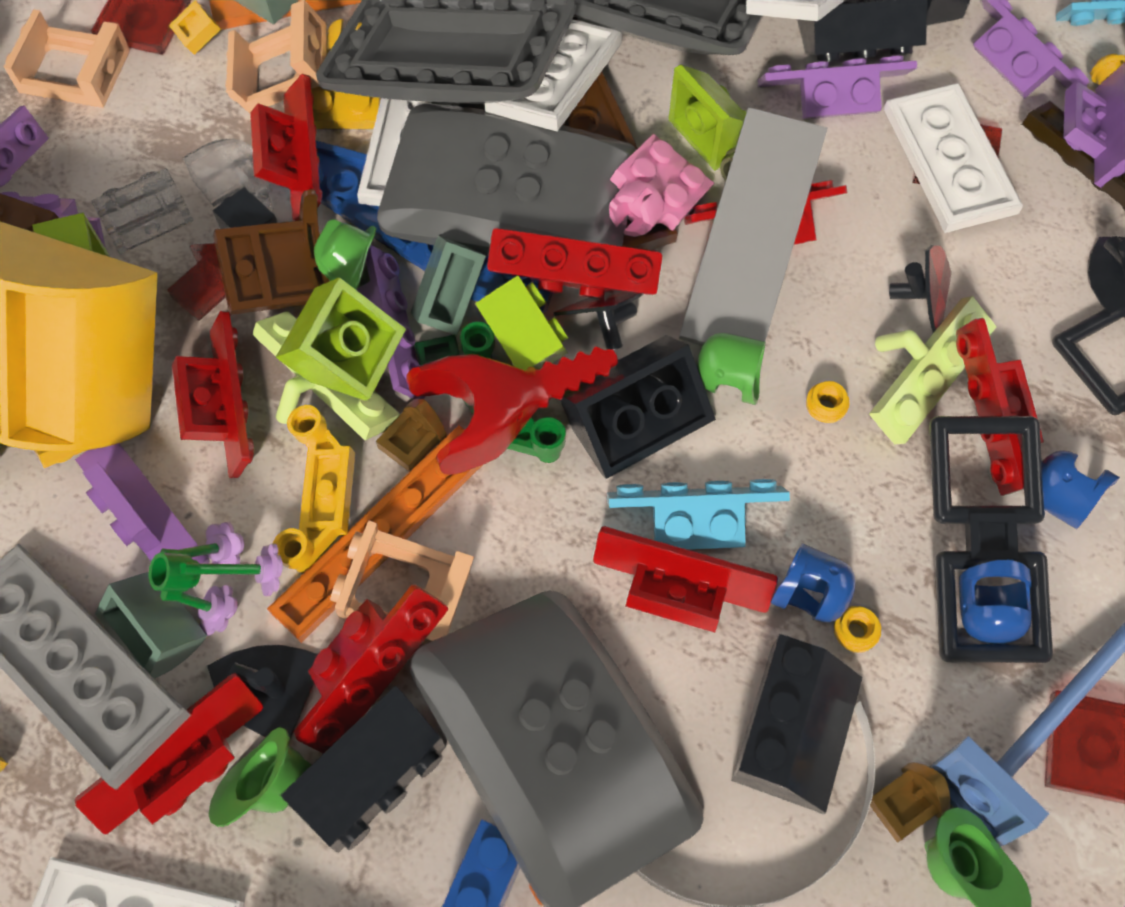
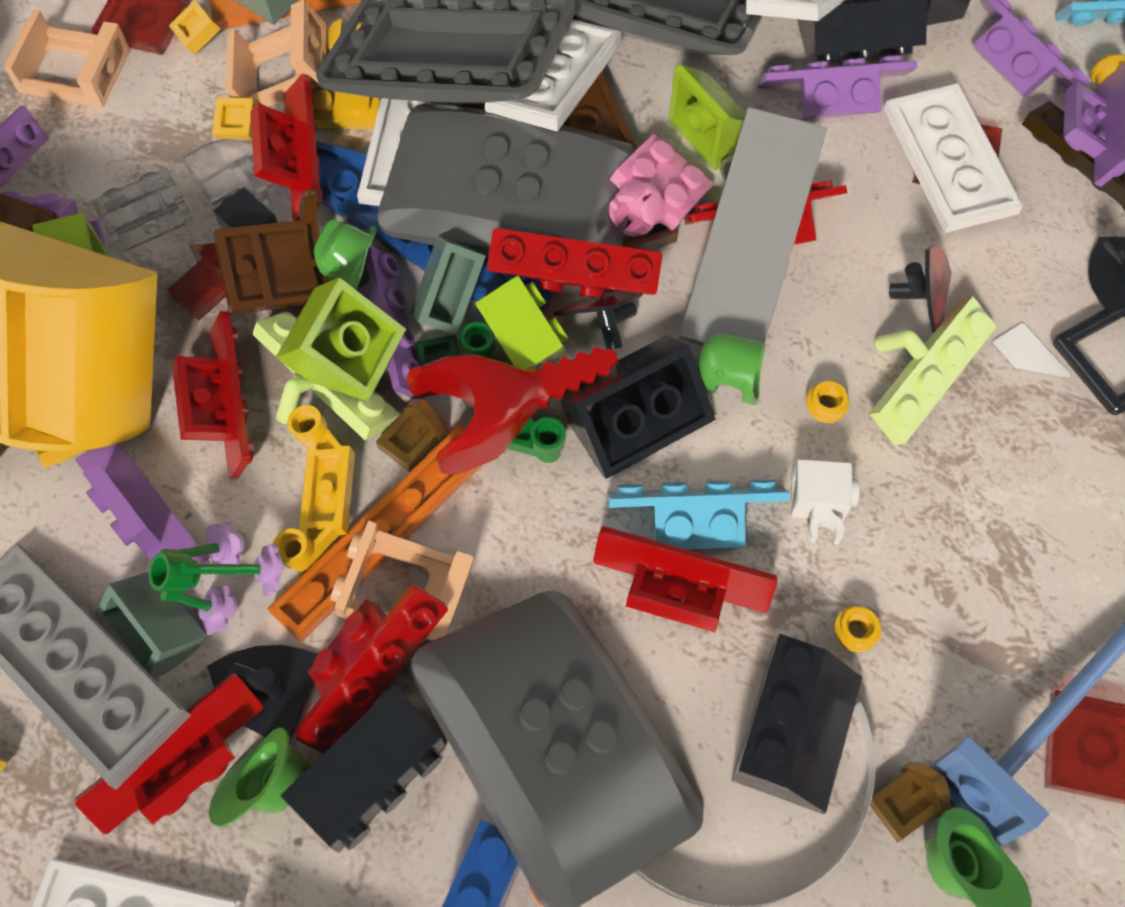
blue helmet [771,543,856,623] -> none
black bar [929,416,1053,663] -> none
red bracket [956,318,1044,496] -> none
blue helmet [959,560,1032,644] -> none
blue helmet [1042,450,1120,529] -> none
none -> yellow plate [212,97,257,141]
none -> white brick [790,459,859,545]
none -> white sticker [993,323,1071,378]

